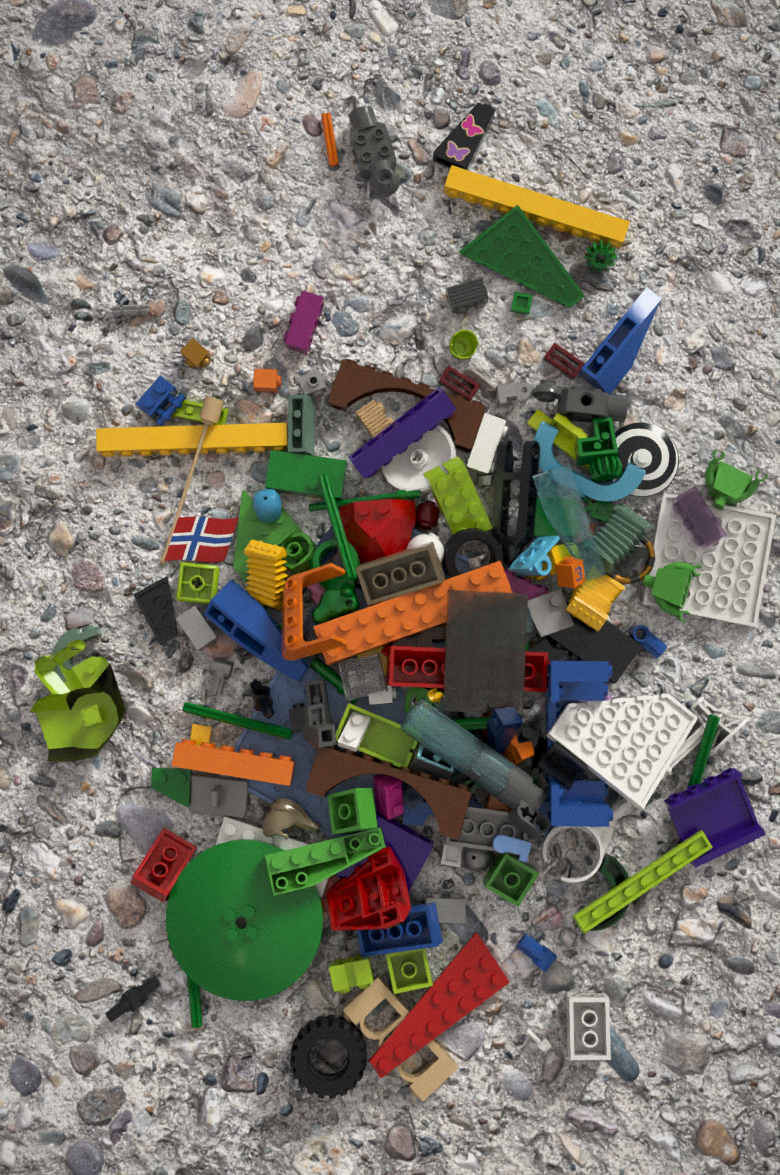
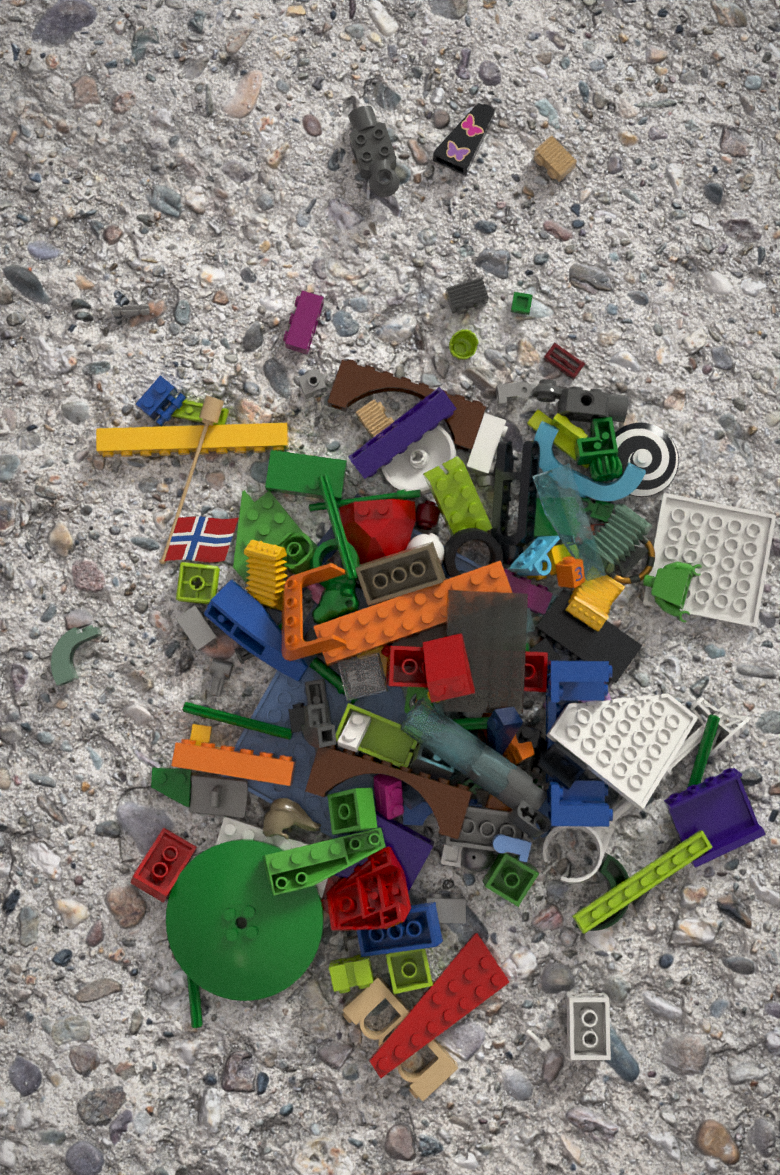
lime piece [29,639,126,762] -> none
black pin [105,976,161,1022] -> none
black wing [133,576,178,645] -> none
pearl gold brick [180,338,212,371] -> none
black axle [250,679,275,719] -> none
orange brick [253,369,282,393] -> none
dark azure helmet [253,489,281,523] -> none
sand green brick [288,394,315,455] -> none
black tyre [290,1015,367,1099] -> none
orange axle [321,112,339,167] -> none
white brick [369,683,396,705] -> none
dark red tile [438,365,480,401] -> none
yellow brick [444,165,630,249] -> none
green wing [459,205,585,308] -> none
white hand [468,553,488,569] -> none
blue piece [516,933,558,972] -> none
light grey plate [523,589,574,637] -> none
blue wedge [578,288,661,394] -> none
green gear [585,239,617,273] -> none
blue piece [628,625,667,659] -> none
clear purple brick [672,486,727,549] -> none
bright green torso [704,449,767,510] -> none
none -> red slope [423,633,475,703]
none -> tan brick [534,135,577,182]

